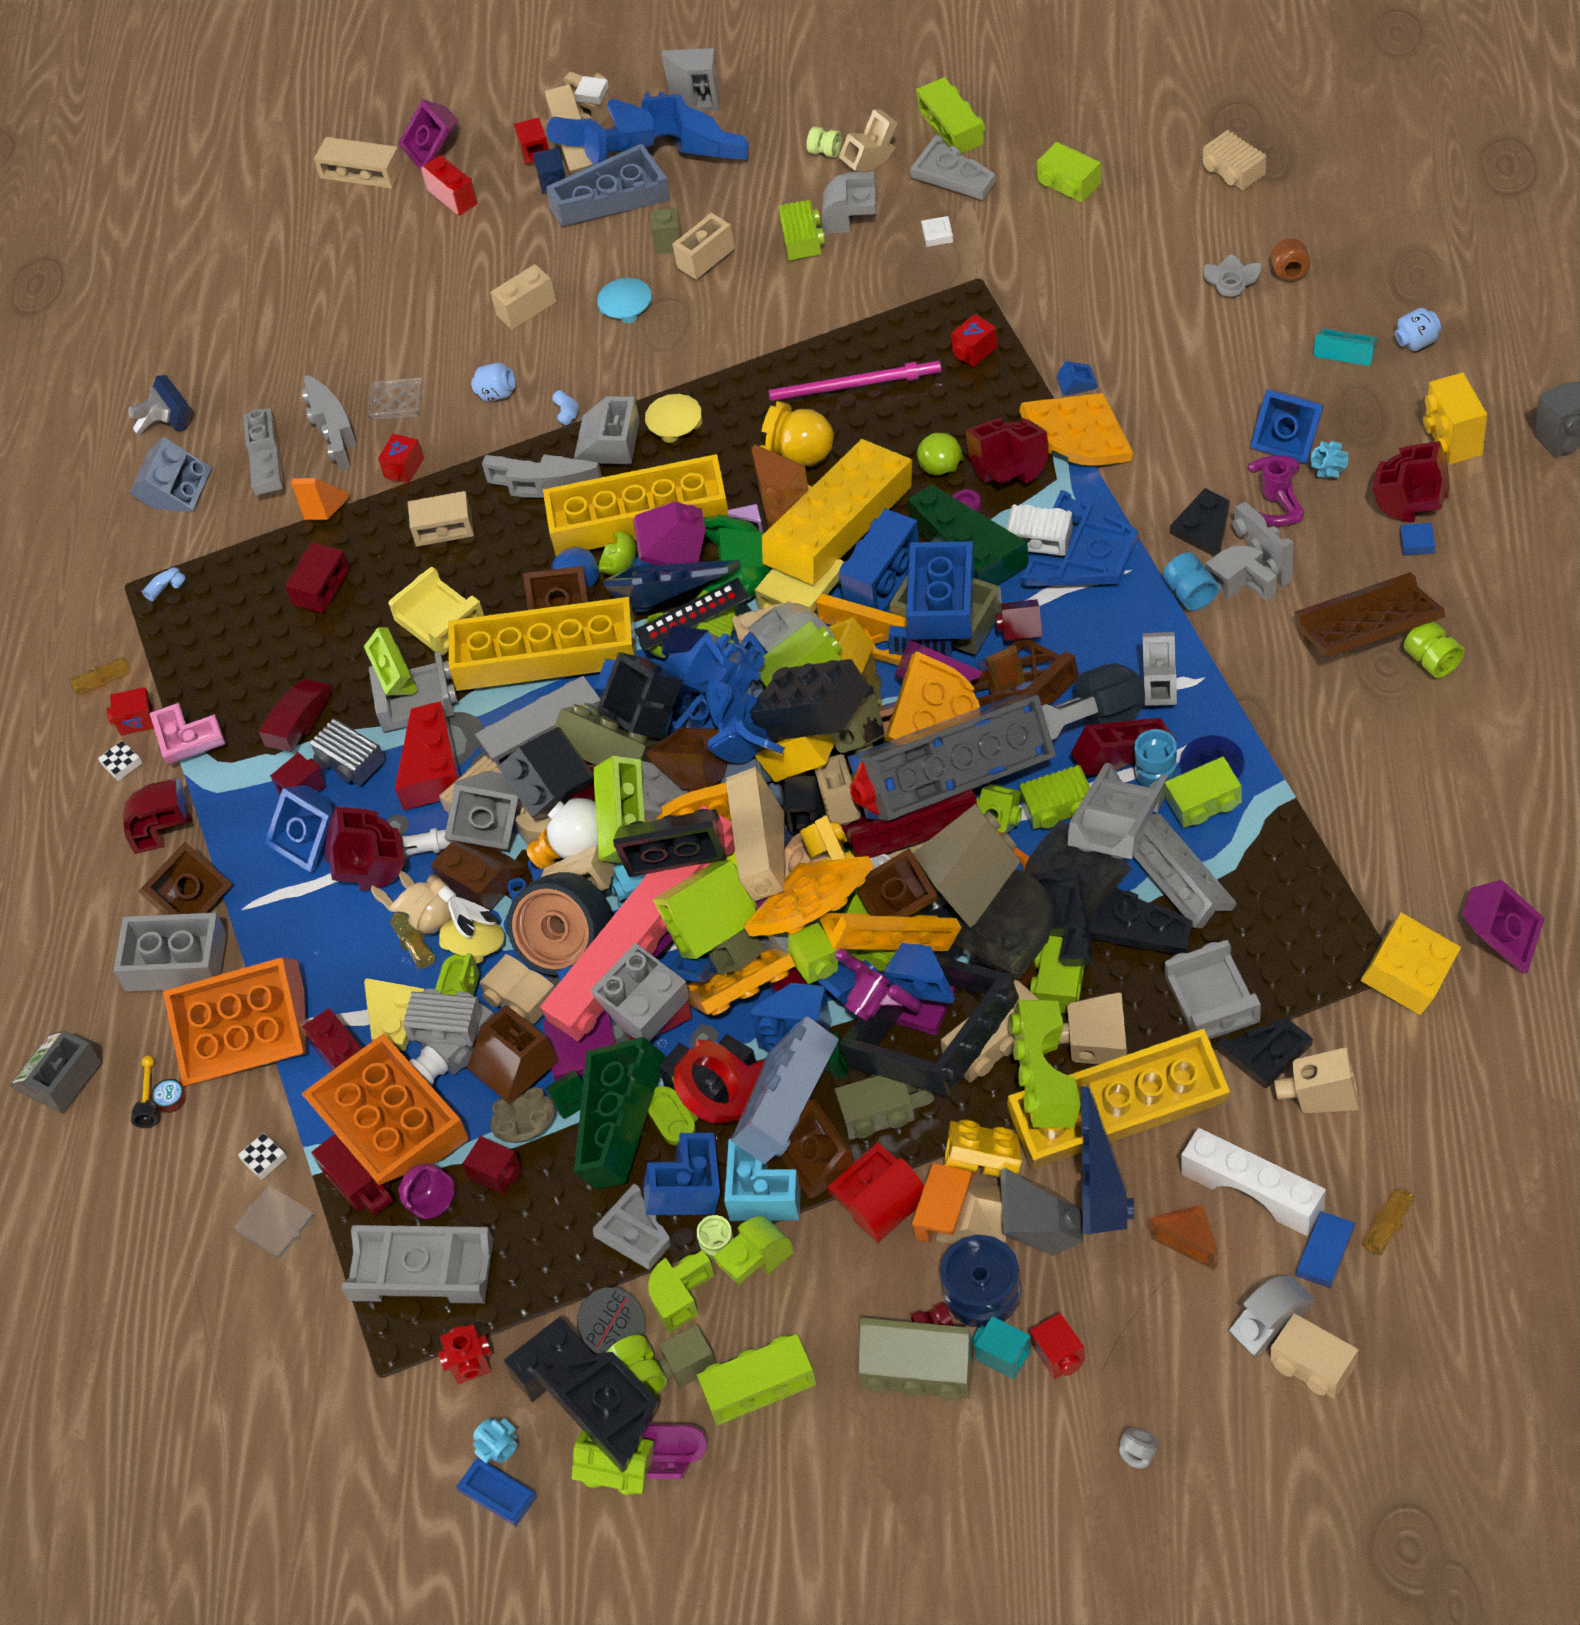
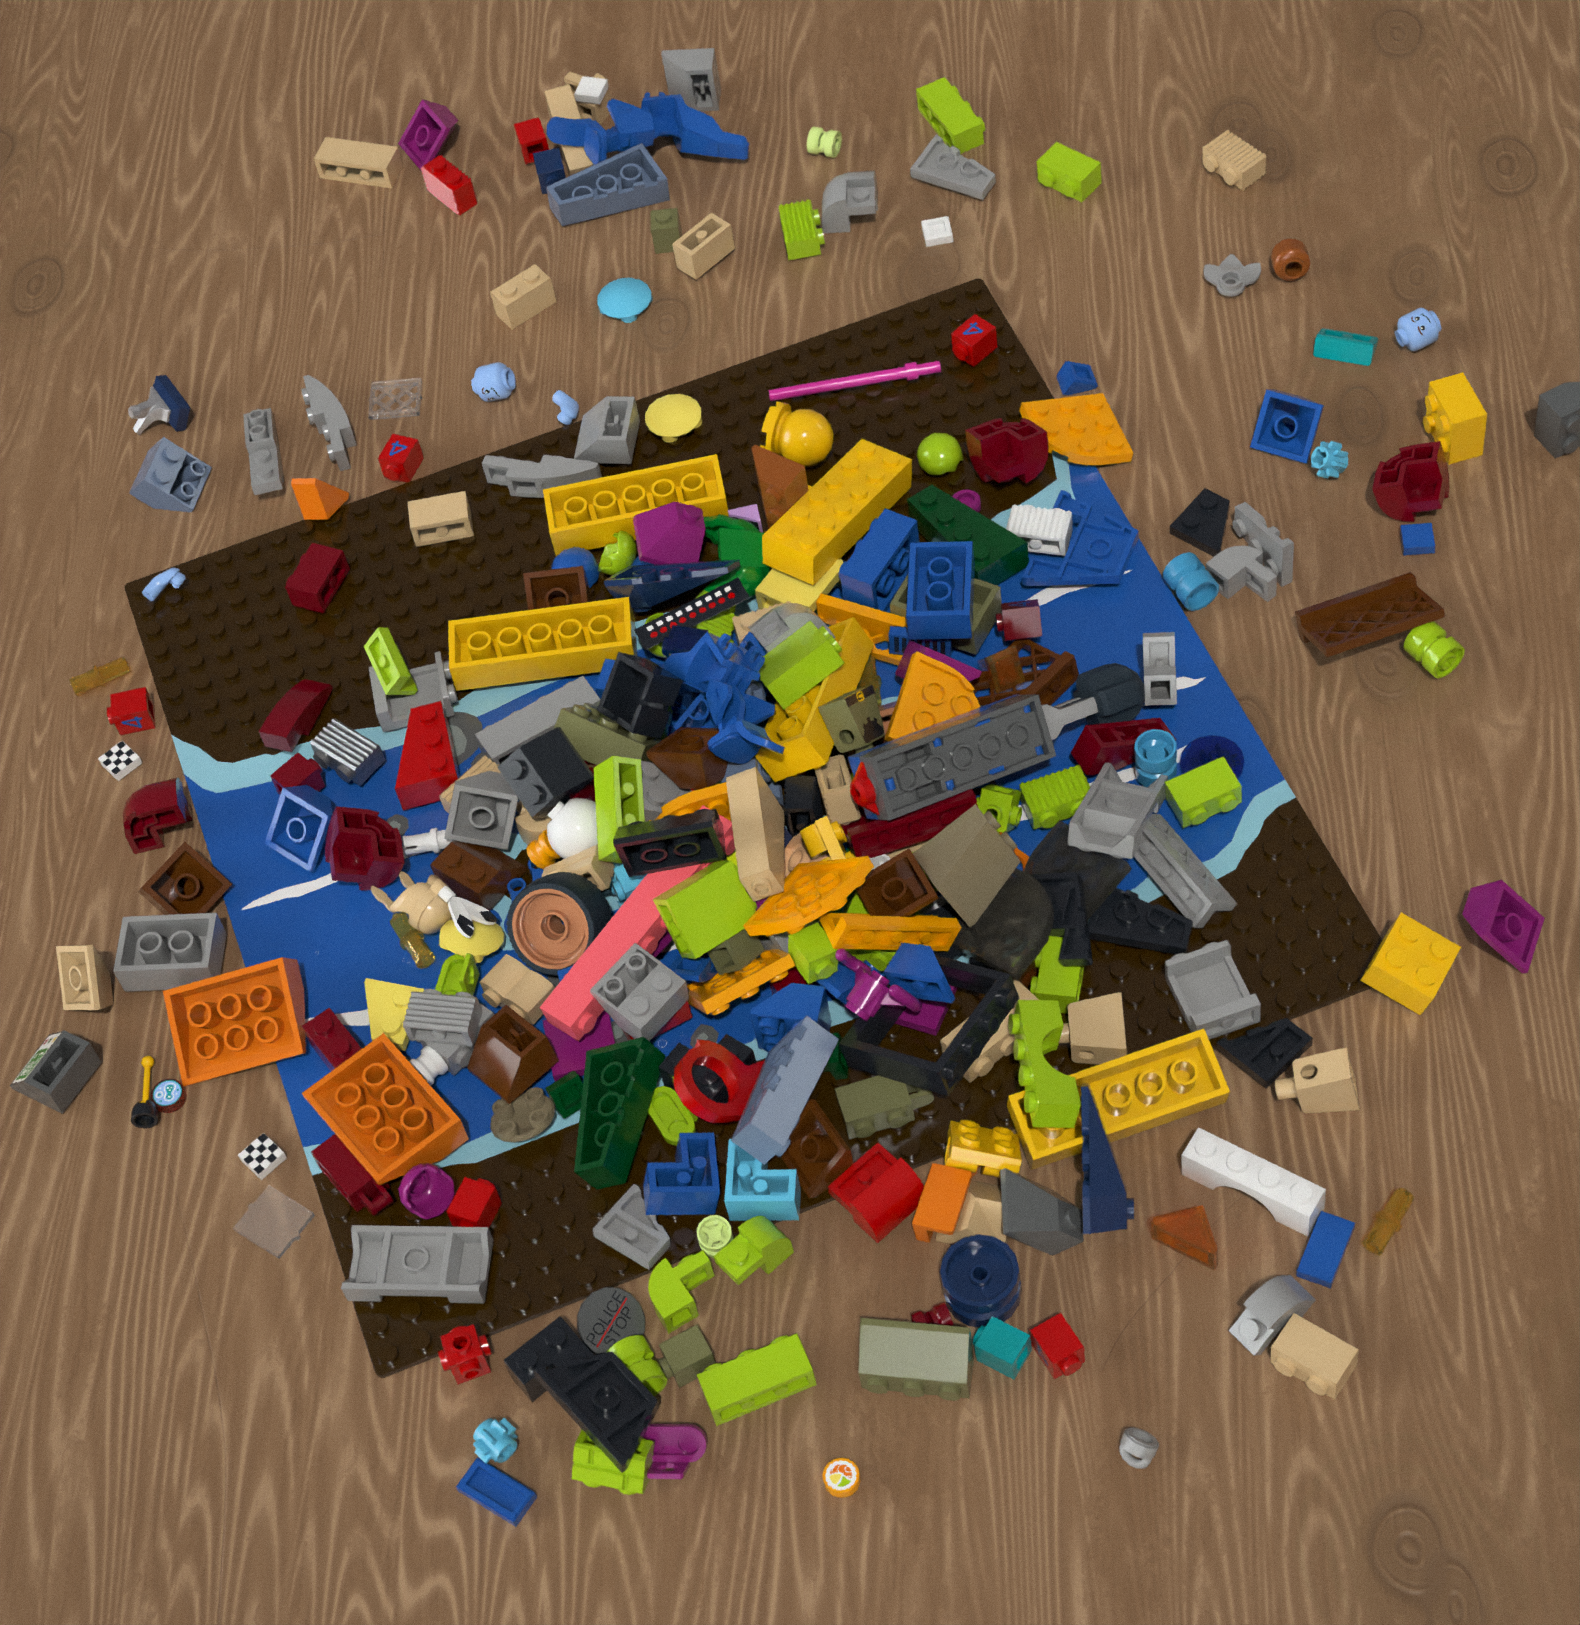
bright pink brick [150,703,226,764] -> none
light yellow panel [389,567,484,656] -> none
dark red brick [462,1136,521,1195] -> none
black brick [749,659,871,741] -> none
tan brick [839,109,897,171] -> none
magenta piece [1248,456,1304,527] -> none
none -> tan slope [56,945,114,1010]
none -> red brick [447,1177,502,1228]
none -> tile [823,1458,861,1498]

